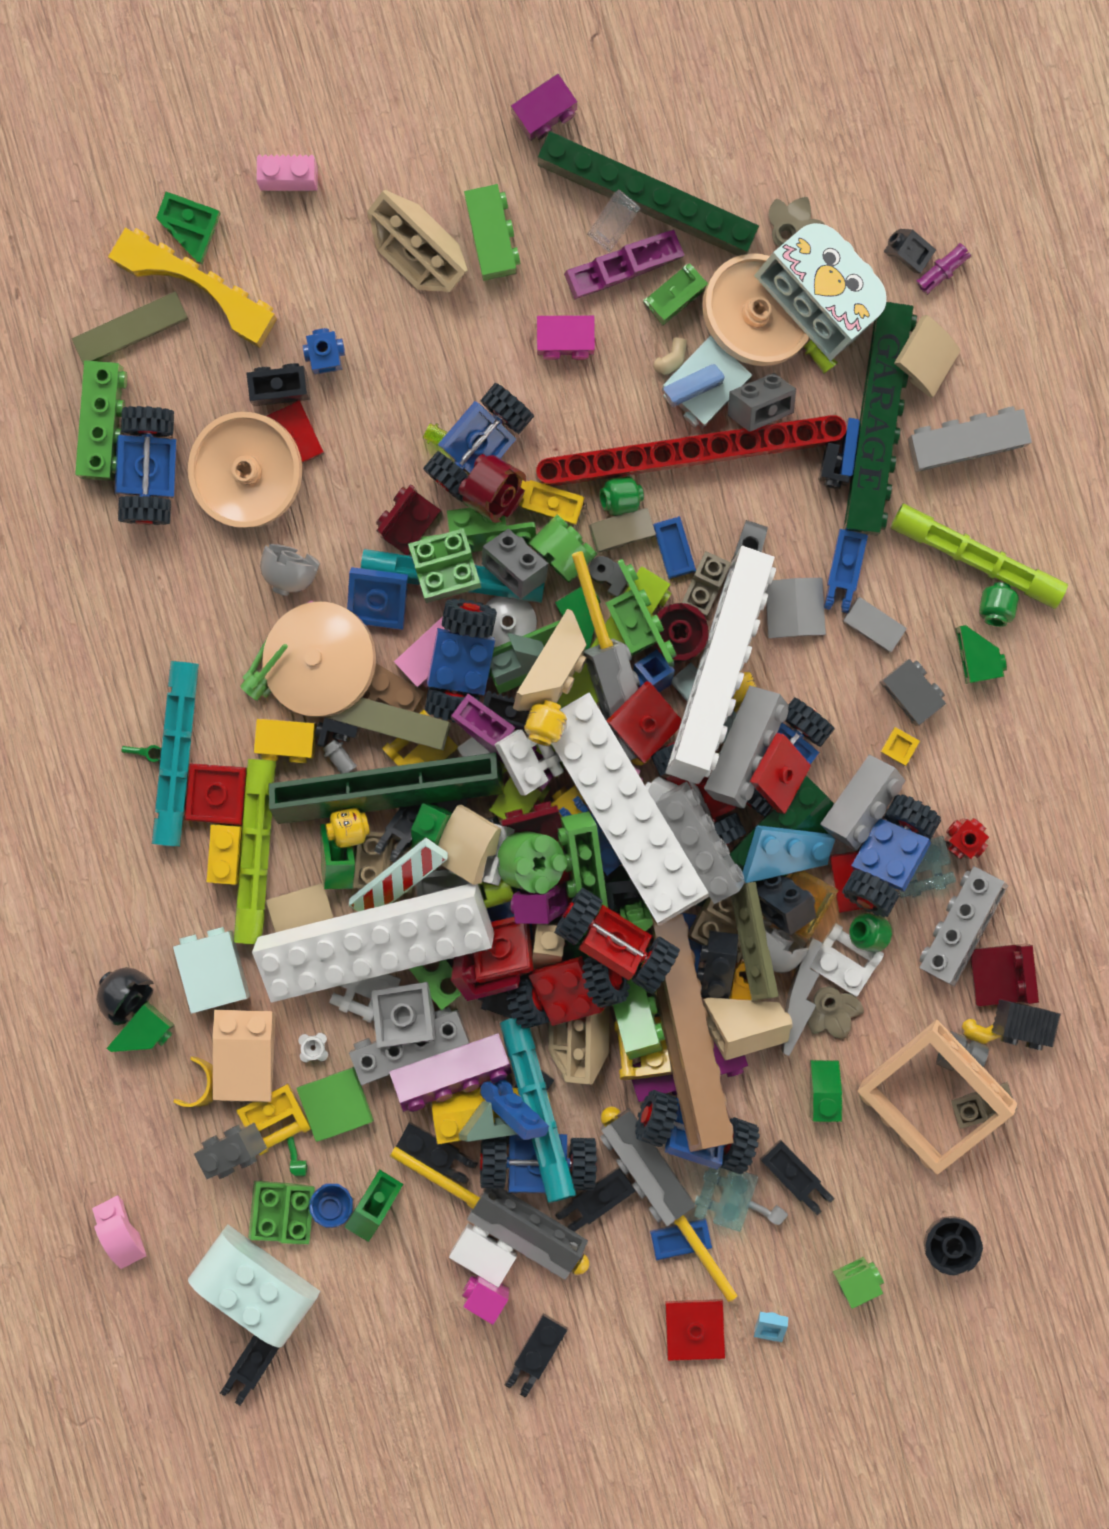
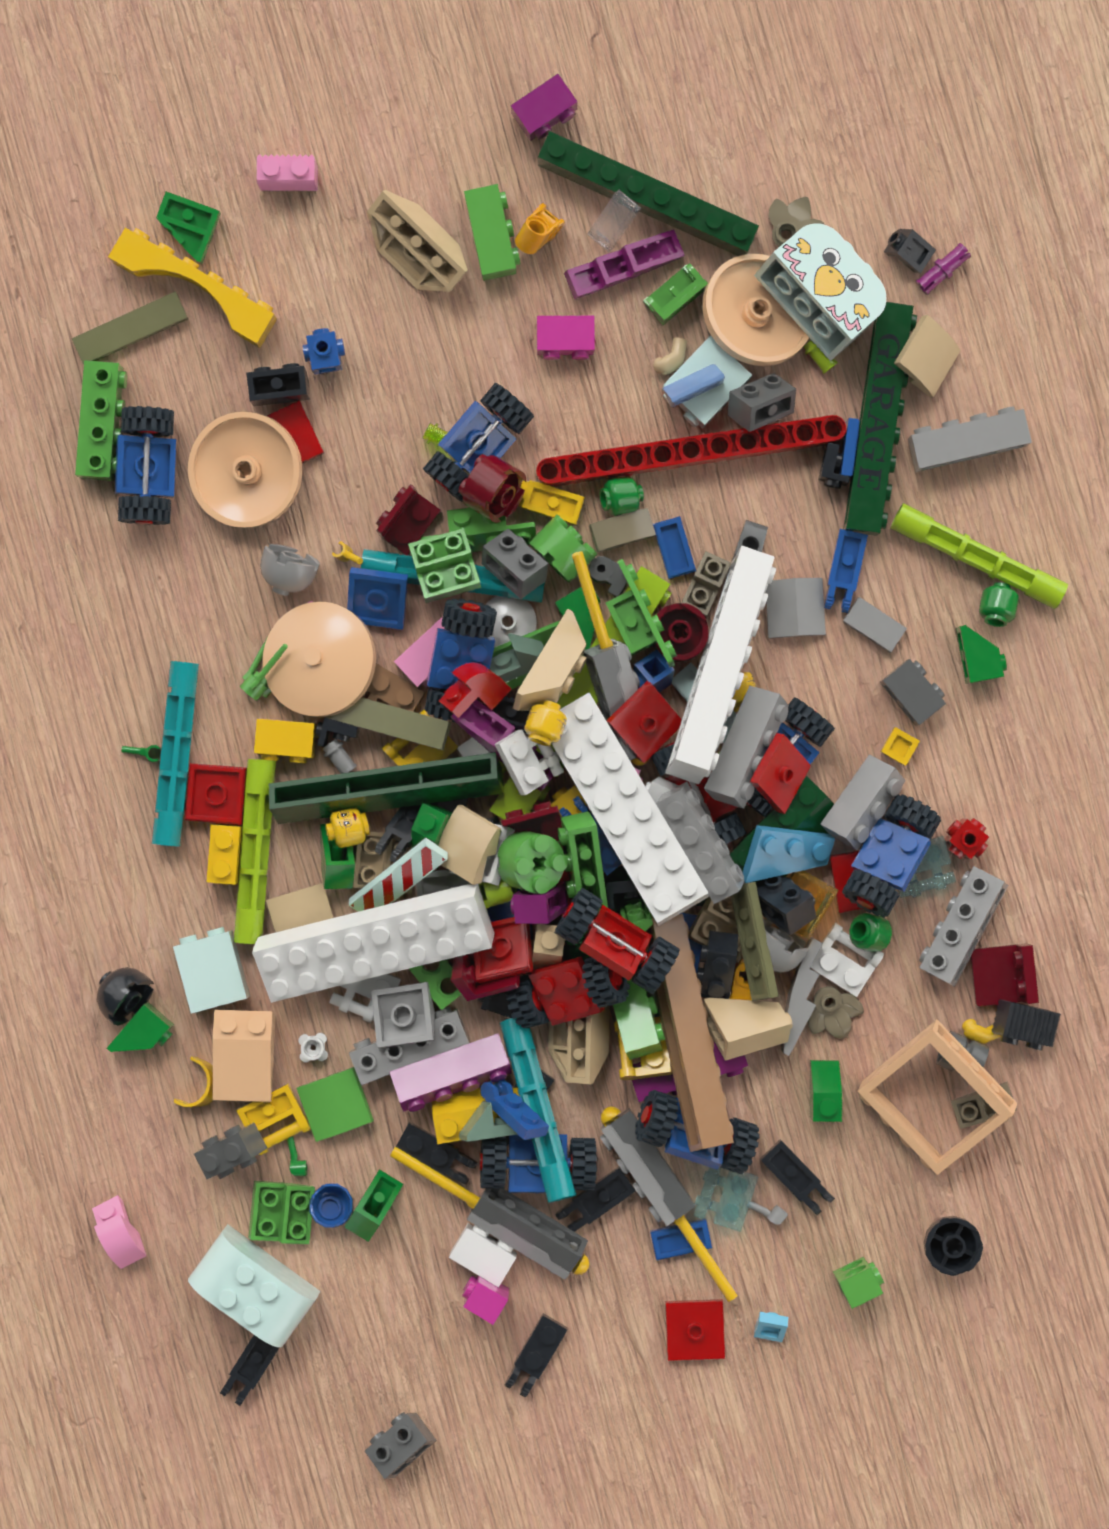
none -> yellow hand [332,541,363,565]
none -> dark grey brick [365,1412,437,1479]
none -> red brick [439,663,511,718]
none -> light orange piece [515,203,565,254]

